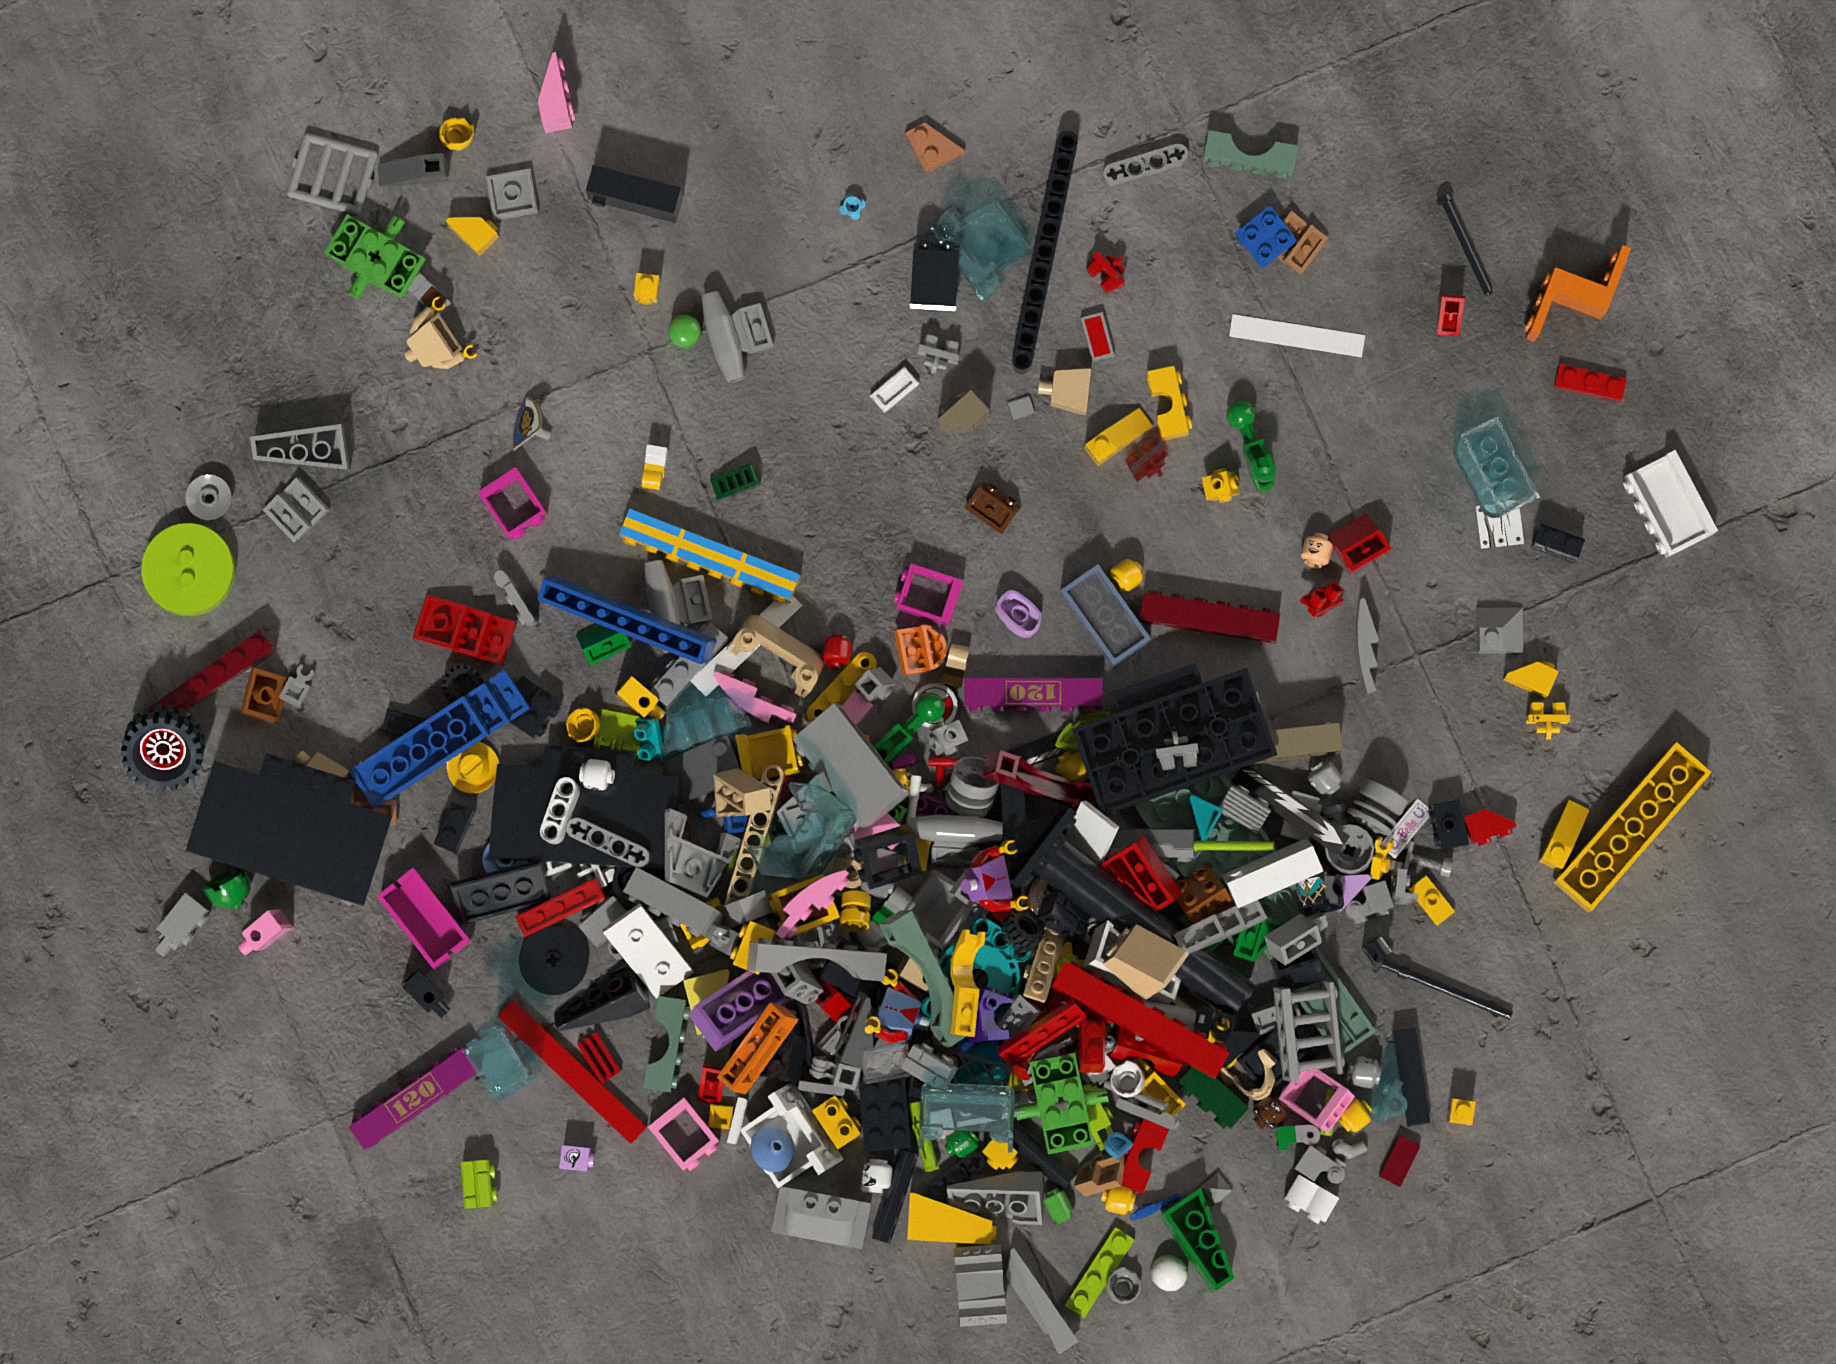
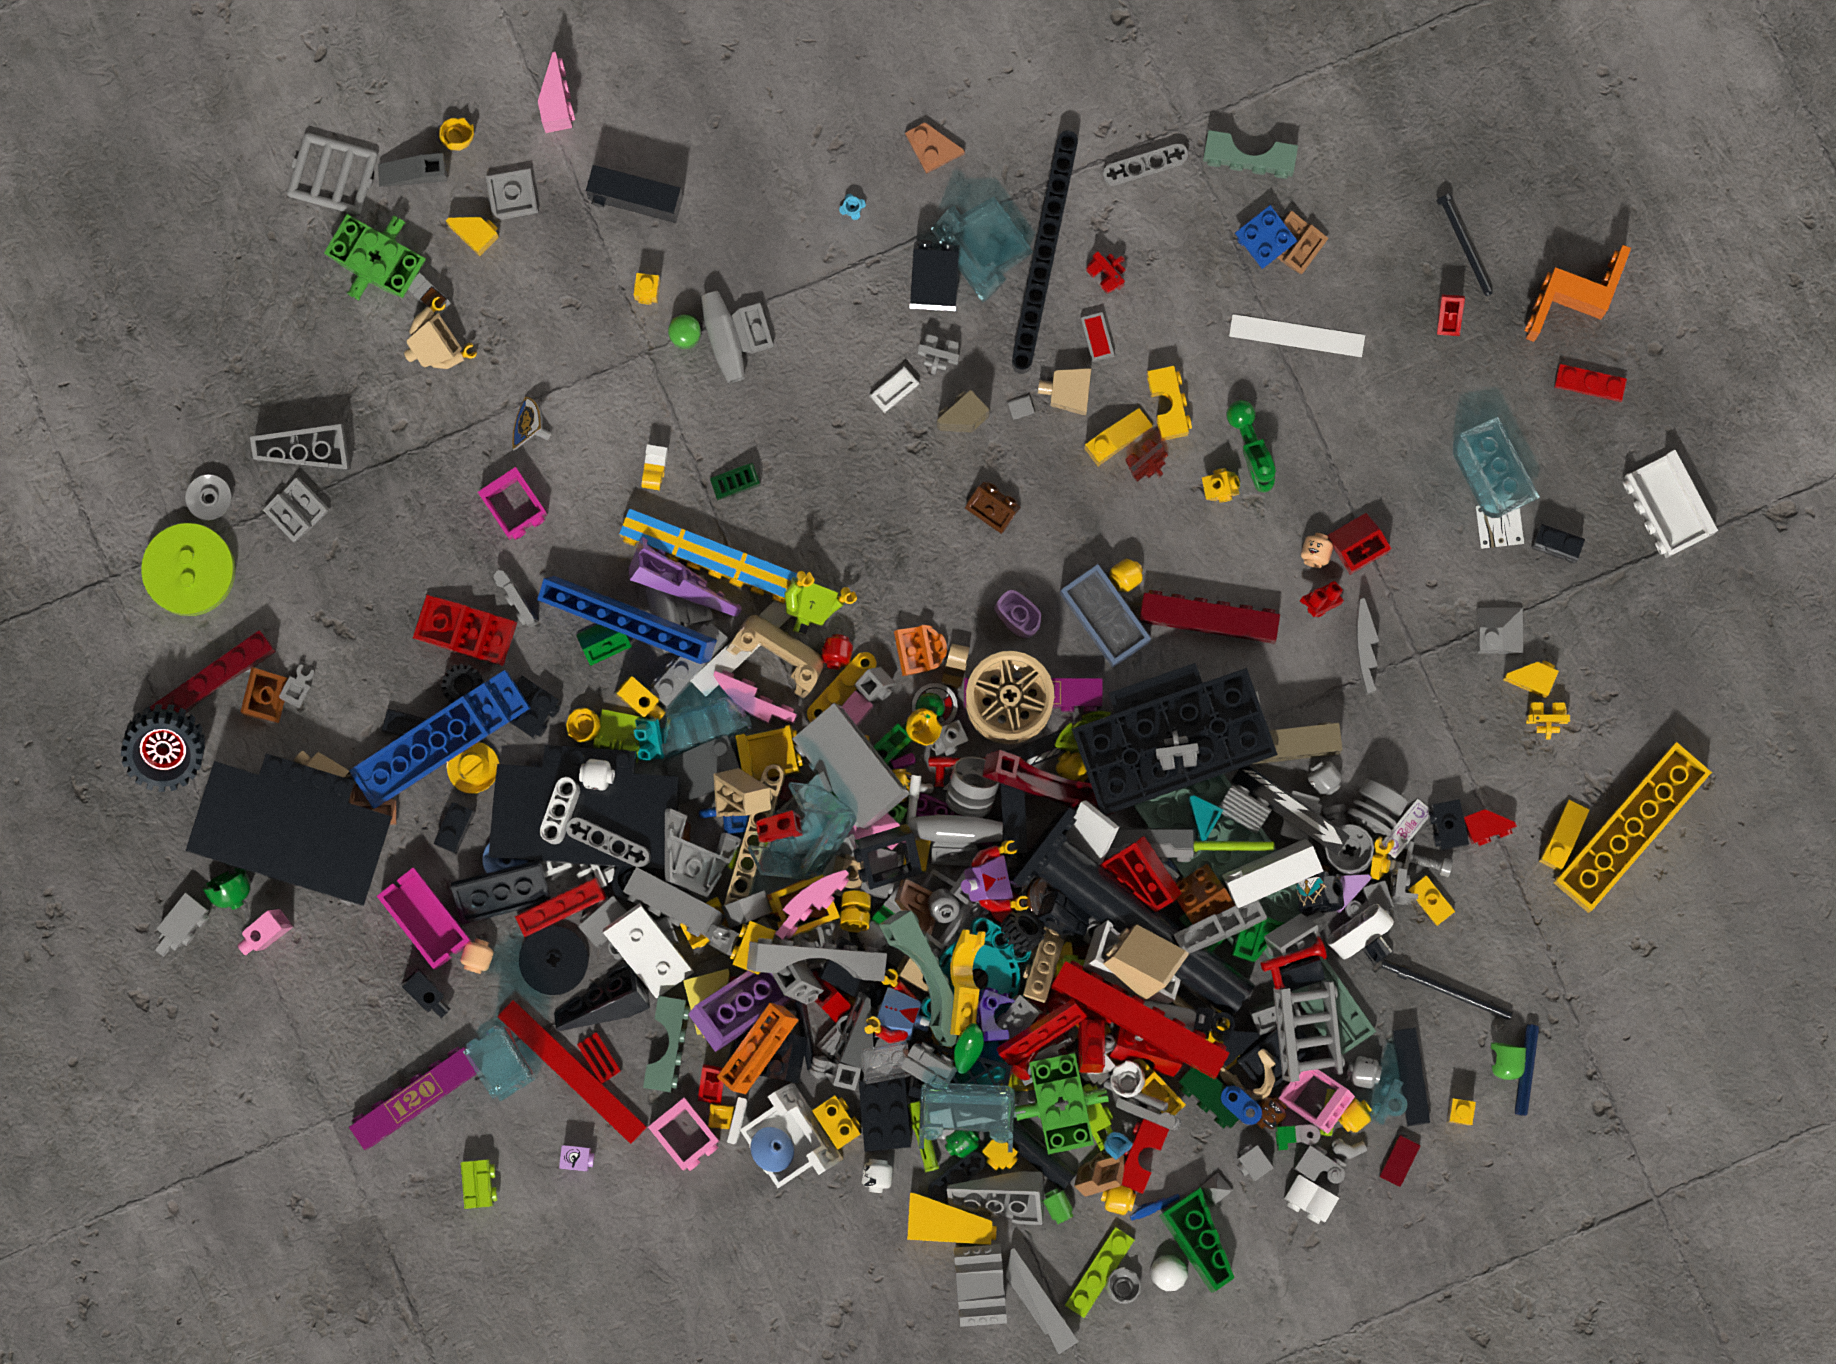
light grey windscreen [771,1186,871,1249] -> none
light grey tile [798,1081,846,1096] -> none
black brick [871,1149,918,1244] -> none
dark pink window [894,564,963,626] -> none
none -> light nougat head [460,938,494,974]
none -> medium lavender wedge [629,537,742,617]
none -> red leg [756,810,803,842]
none -> lime torso [784,571,857,635]
none -> nougat wing [894,879,936,935]
none -> yellow hair [906,708,942,746]
none -> light grey head [928,889,960,923]
none -> green arm [954,1023,984,1074]
none -> tan wheel [966,651,1054,744]
none -> blue plate [1221,1086,1262,1125]
none -> light grey brick [1237,1144,1273,1182]
none -> red piece [1261,936,1327,989]
none -> white beam [1327,904,1394,959]
none -> bright green helmet [1491,1042,1526,1080]
none -> dark blue axle [1515,1024,1539,1116]

